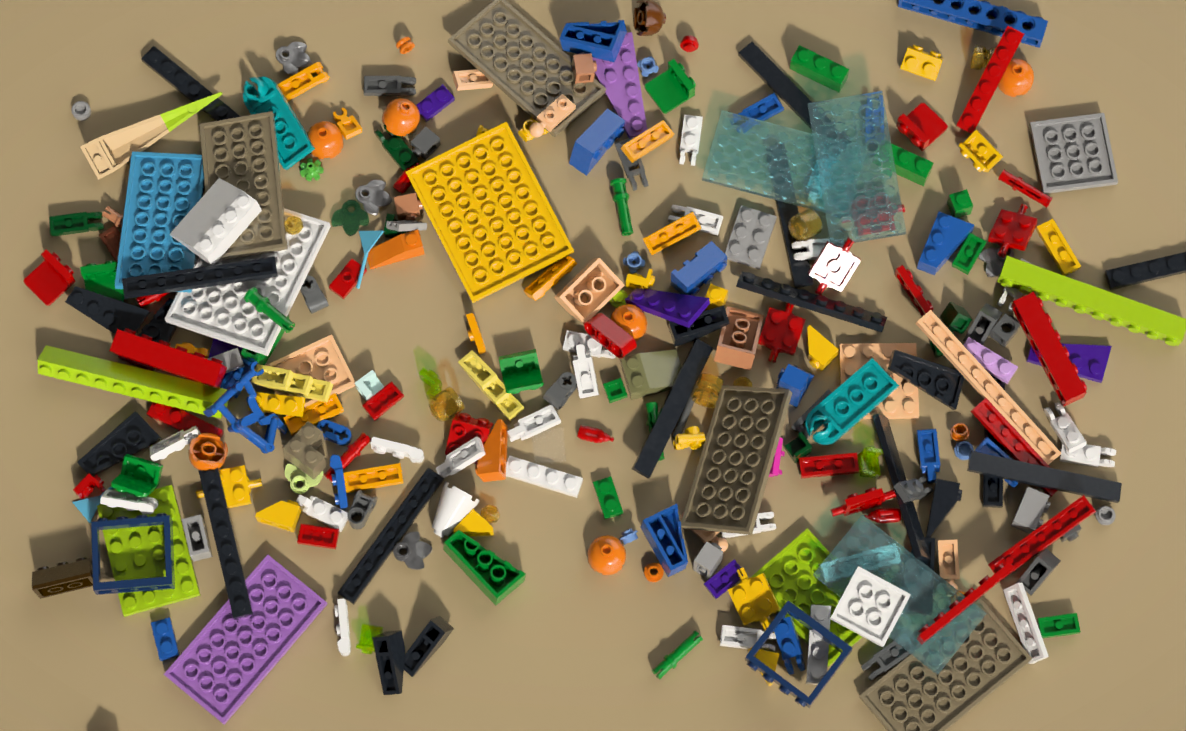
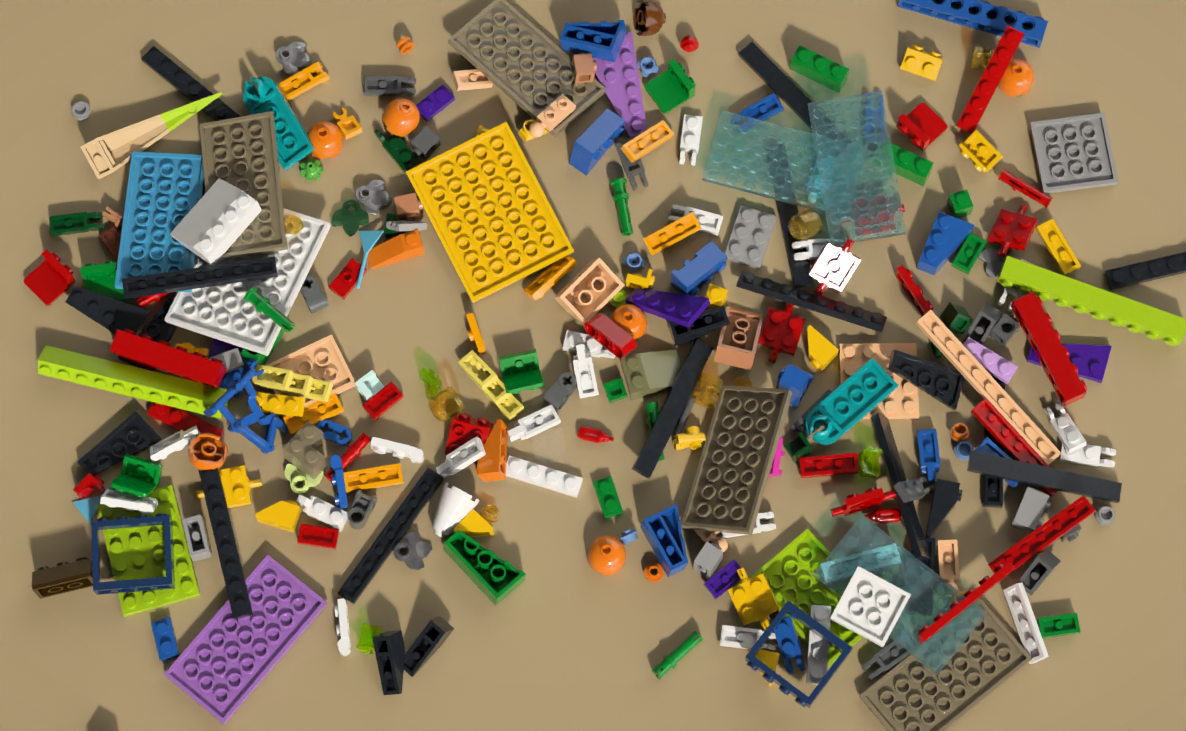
red piece [393,163,420,194] -> none

